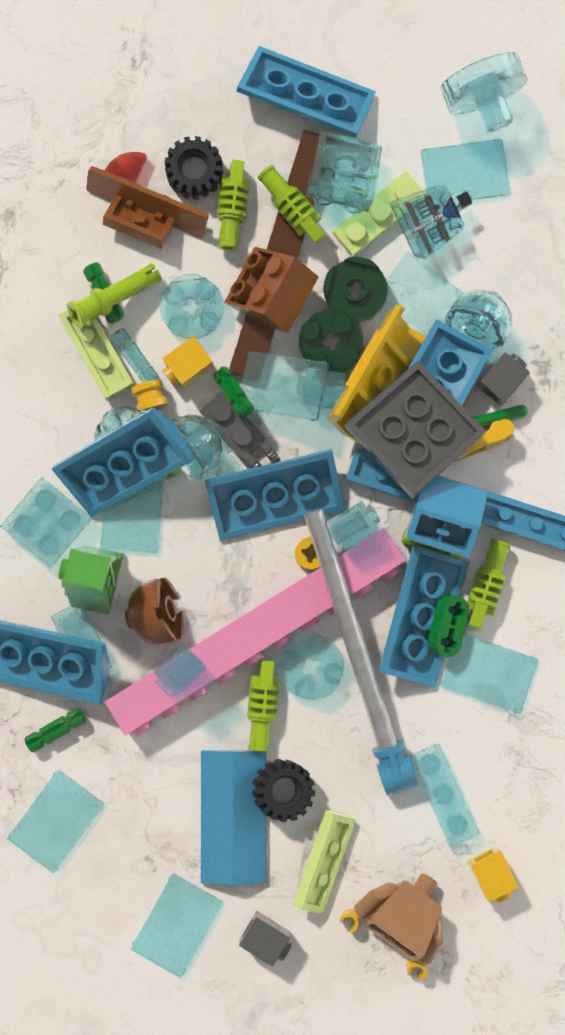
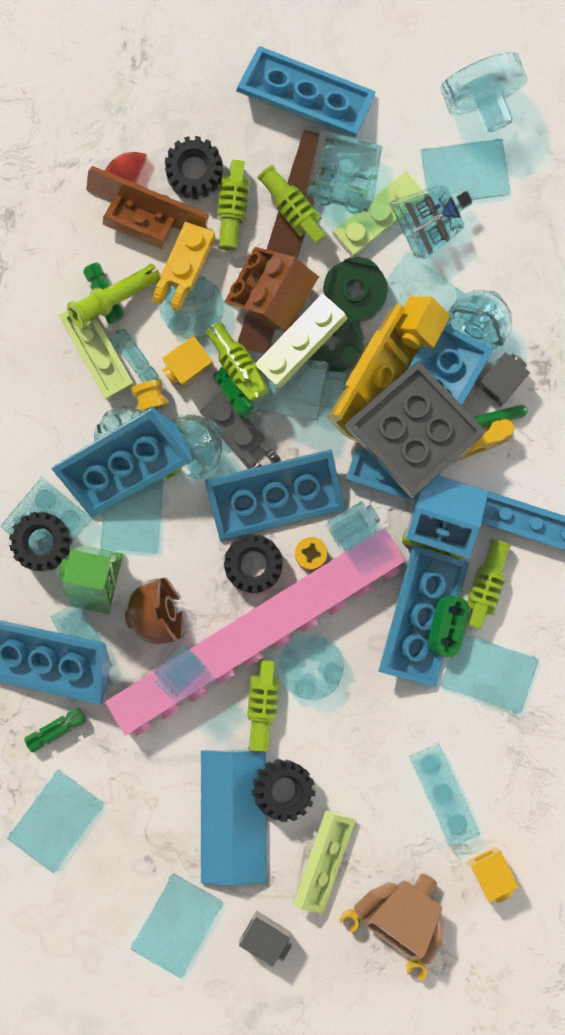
flat silver piece [303,508,418,796] -> none
none -> black tyre [9,511,72,572]
none -> yellow hinge [152,222,216,311]
none -> lime hinge [206,322,269,403]
none -> black tyre [224,534,283,593]
none -> plate [255,294,348,389]
none -> yellow brick [394,296,450,349]

